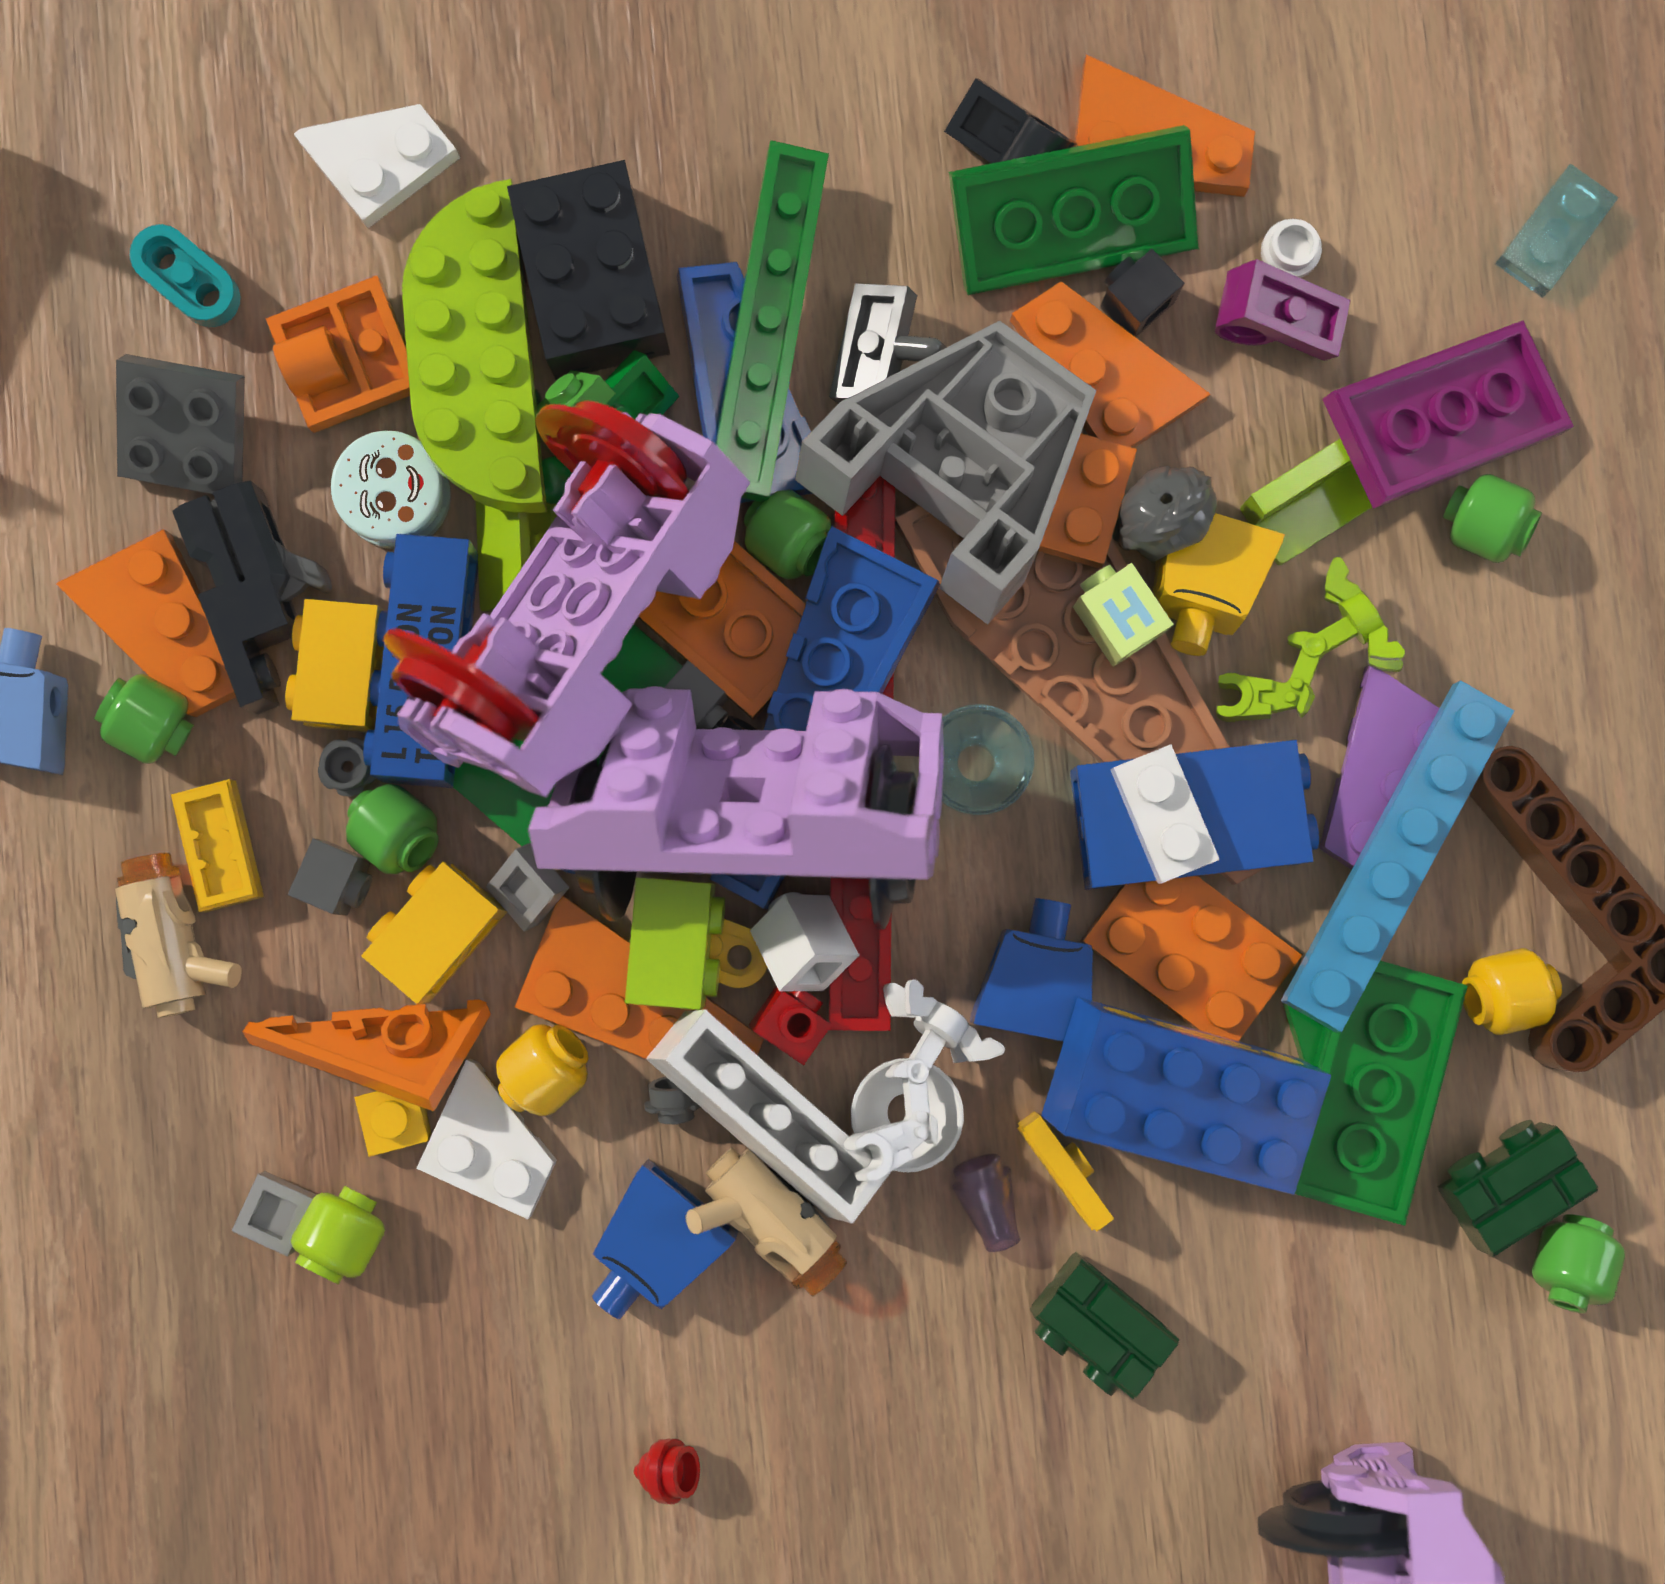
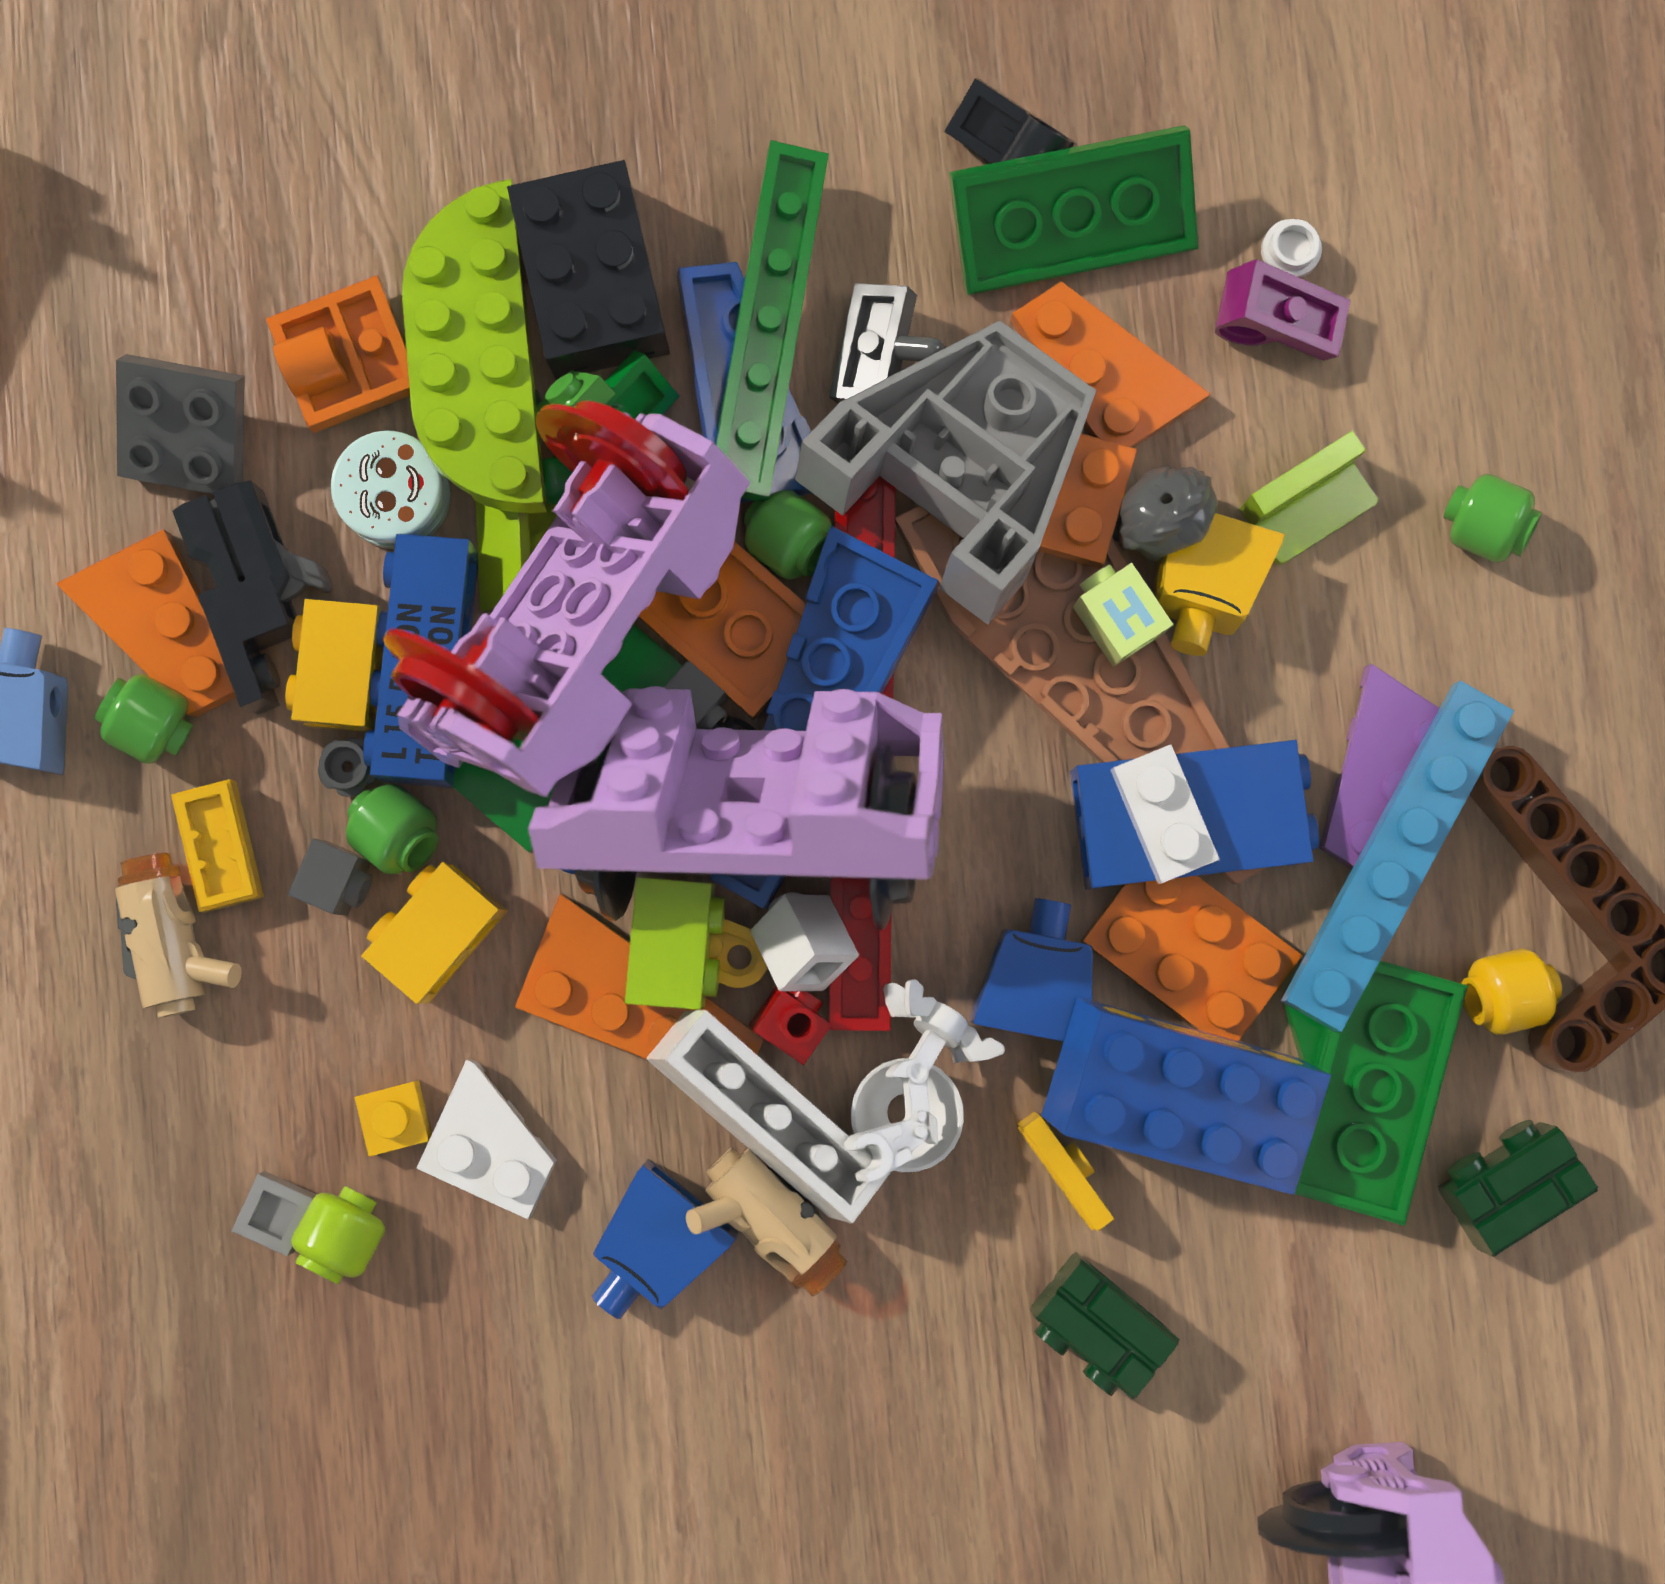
teal plate [130,224,241,327] -> none
orange wing [242,999,491,1111] -> none
white wing [294,104,460,228] -> none
light grey plate [486,843,569,932] -> none
yellow head [496,1024,589,1116] -> none
red plate [634,1438,700,1505] -> none
dark grey plate [644,1077,701,1125] -> none
clear light blue piece [942,704,1034,816] -> none
cone [952,1154,1021,1252] -> none
orange wing [1075,54,1255,197] -> none
black plate [1100,249,1185,337] -> none
lime piece [1216,557,1405,722] -> none
magenta tile [1322,320,1574,509] -> none
clear light blue plate [1495,164,1618,298] -> none
bright green head [1532,1214,1625,1314] -> none

